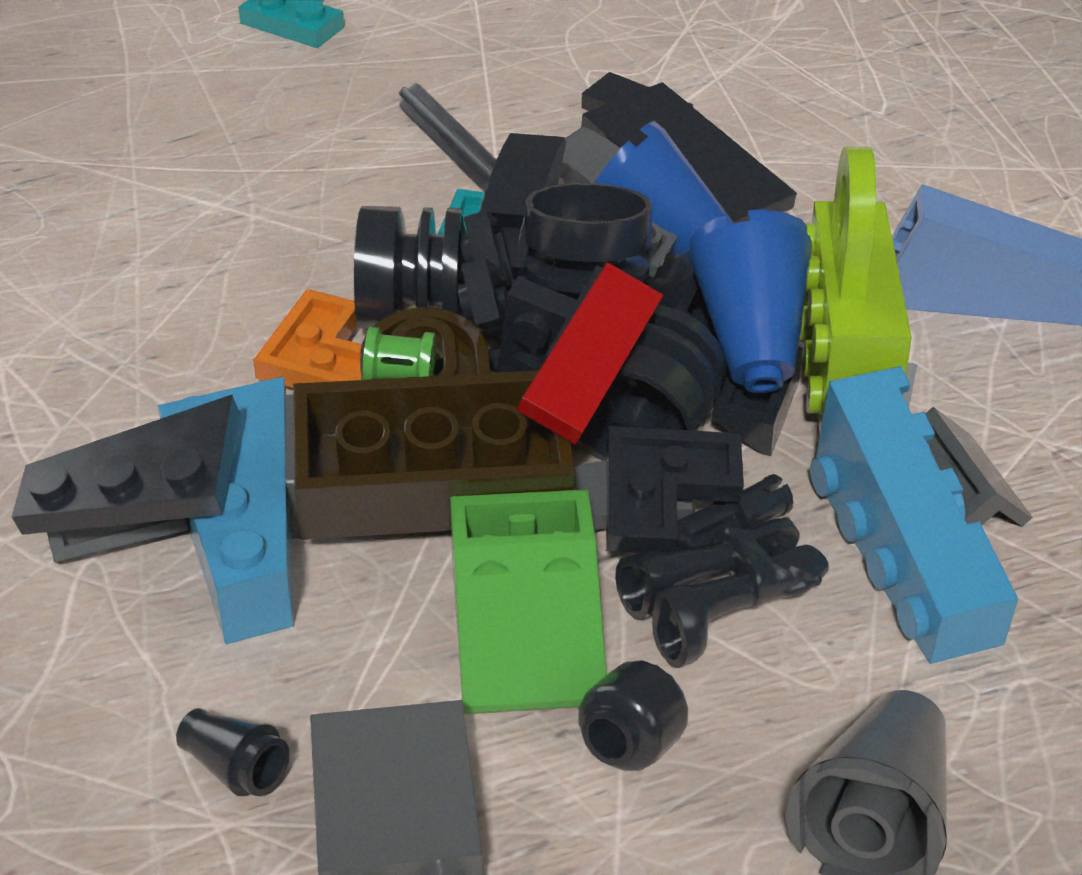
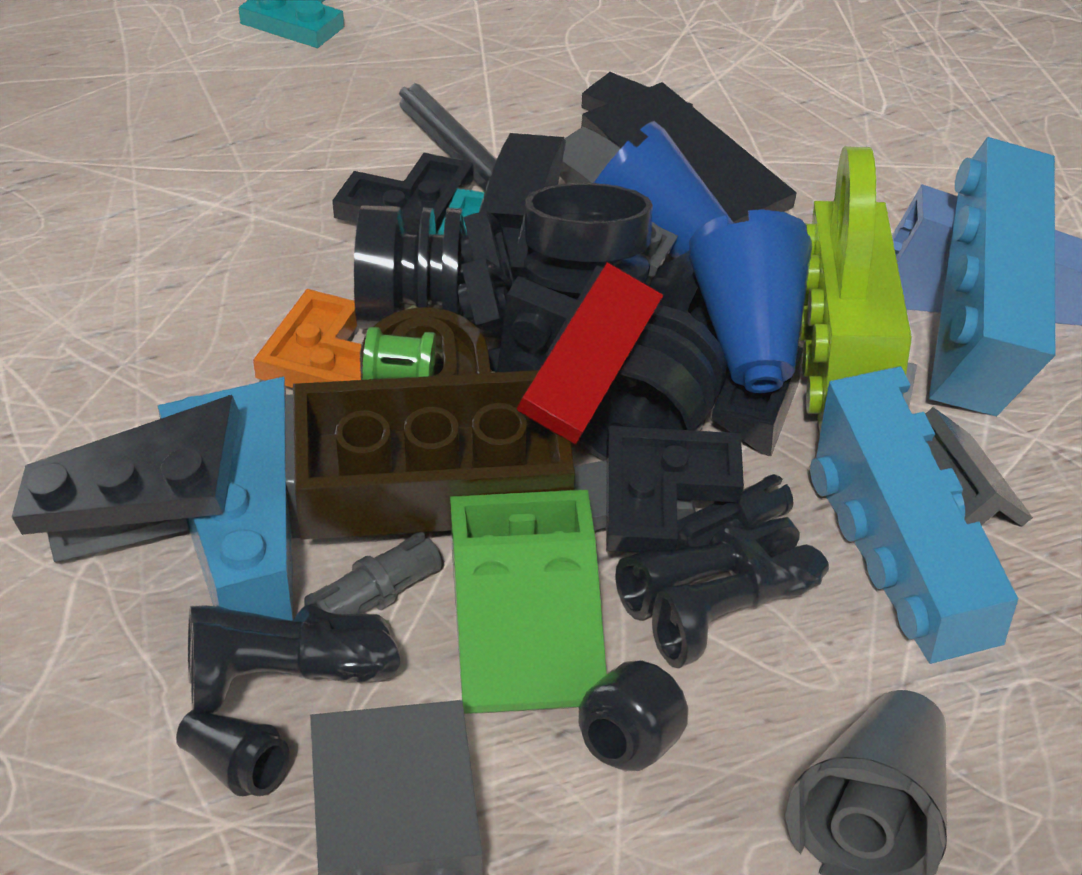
none -> black piece [188,605,400,714]
none -> dark grey pin [304,532,442,614]
none -> black plate [332,152,474,234]
none -> dark azure wedge [929,137,1056,417]

